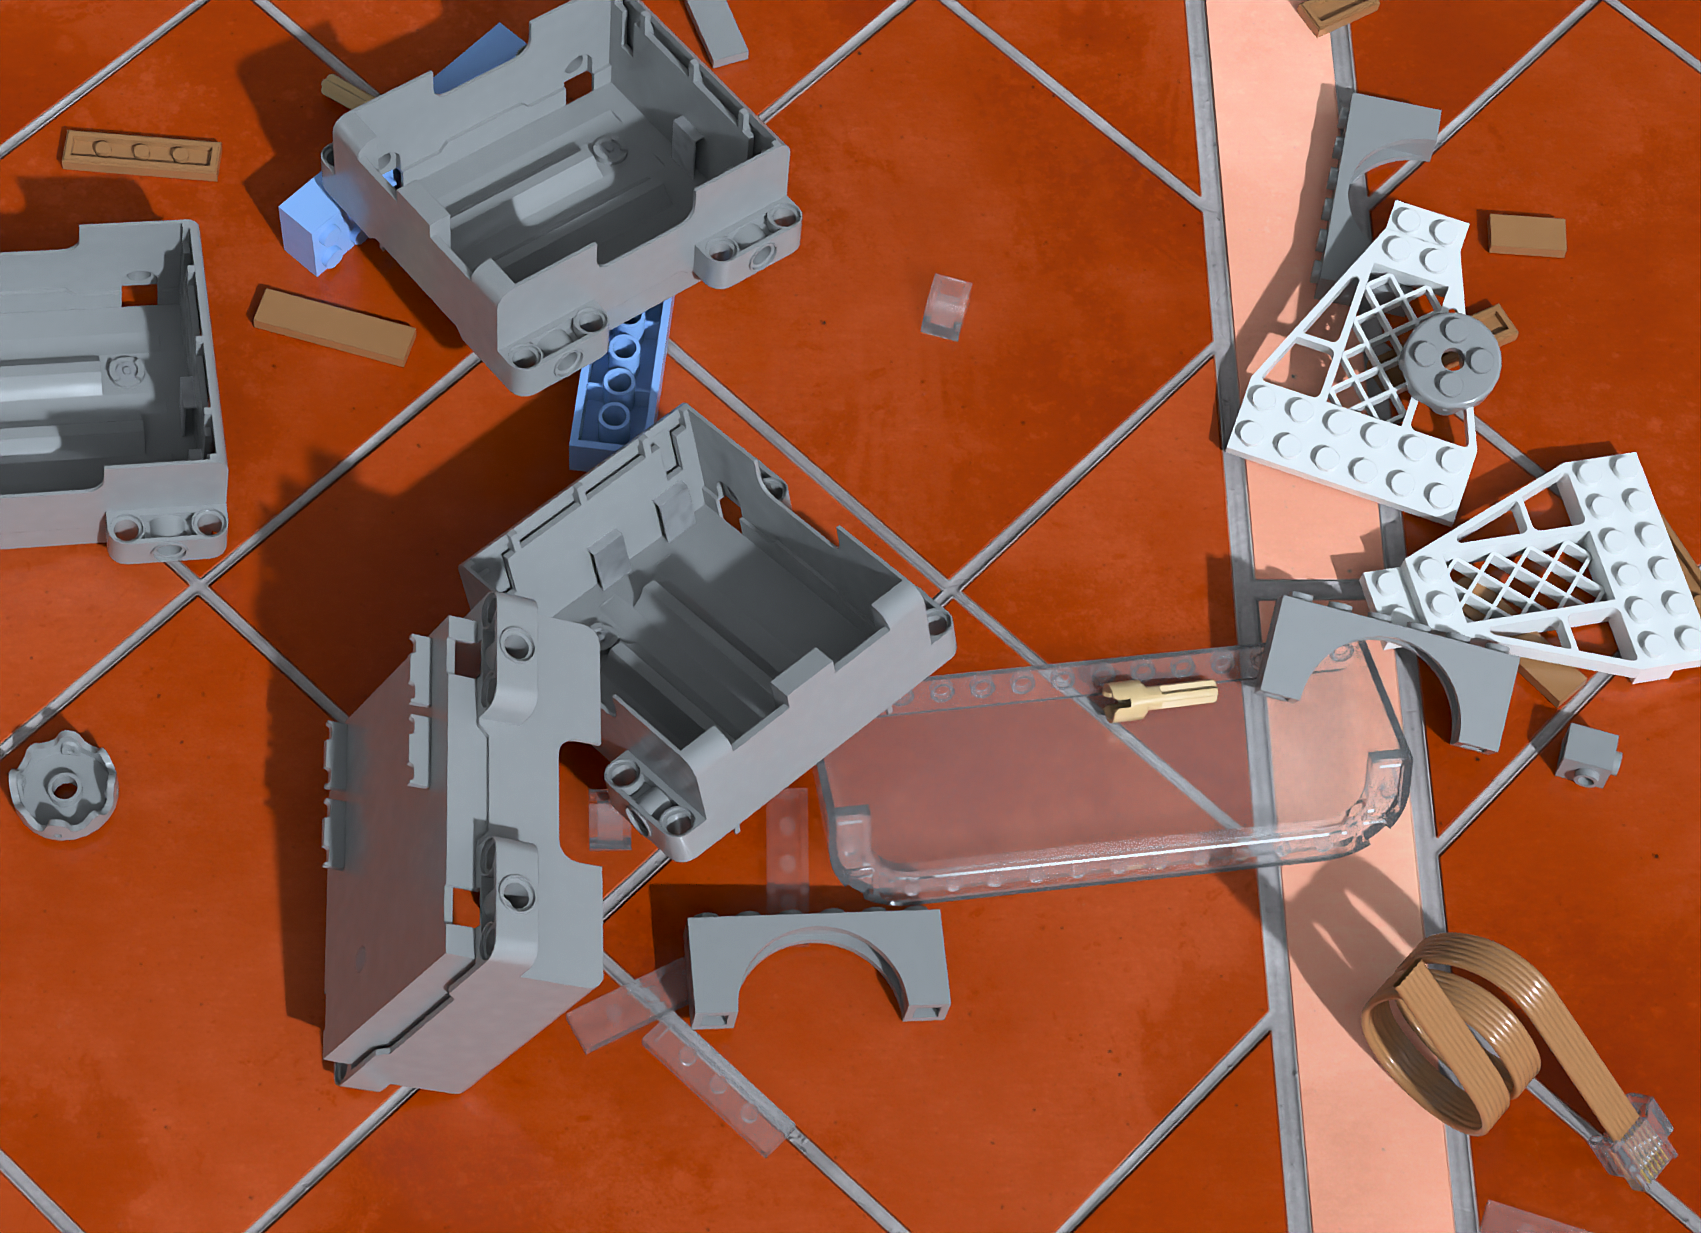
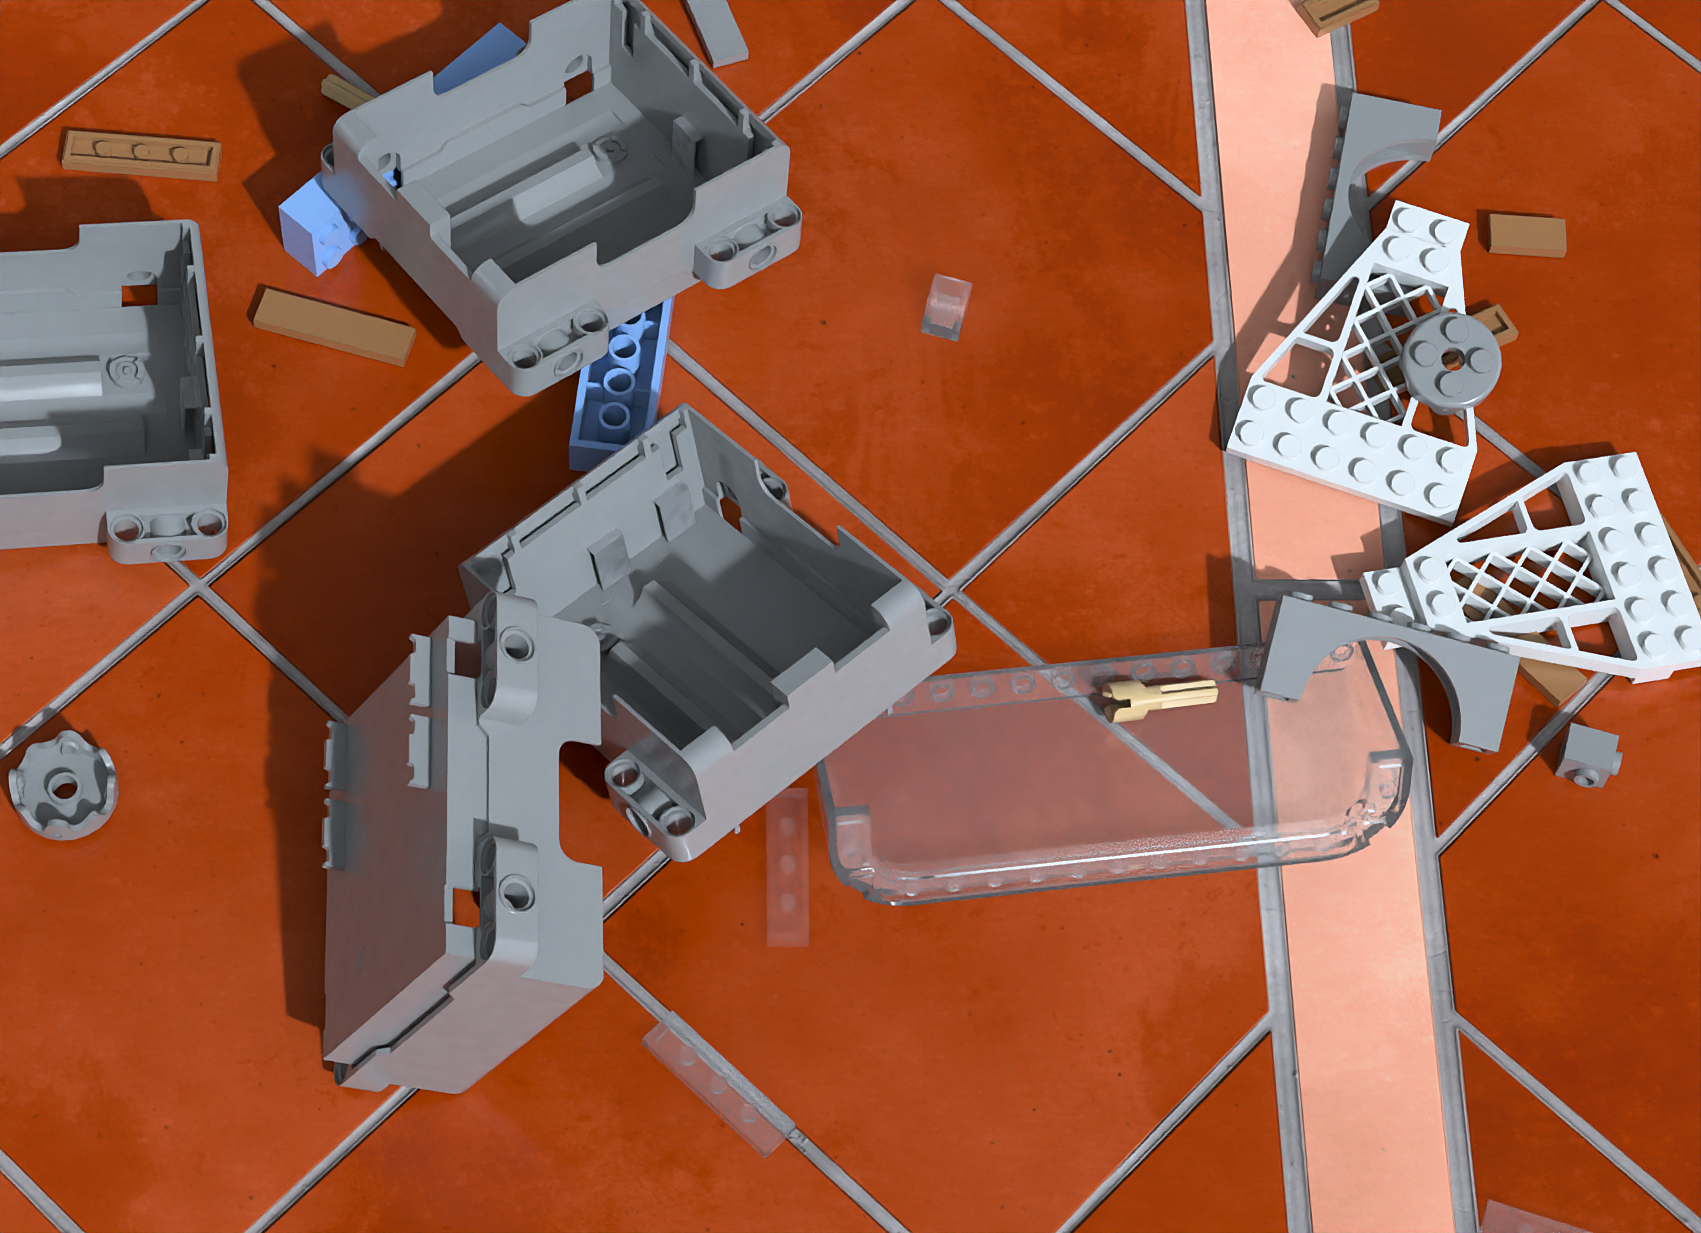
clear tile [566,956,689,1054] -> none
clear brick [589,789,632,851] -> none
light grey arch [683,905,951,1030] -> none
medium nougat piece [1361,932,1678,1193] -> none

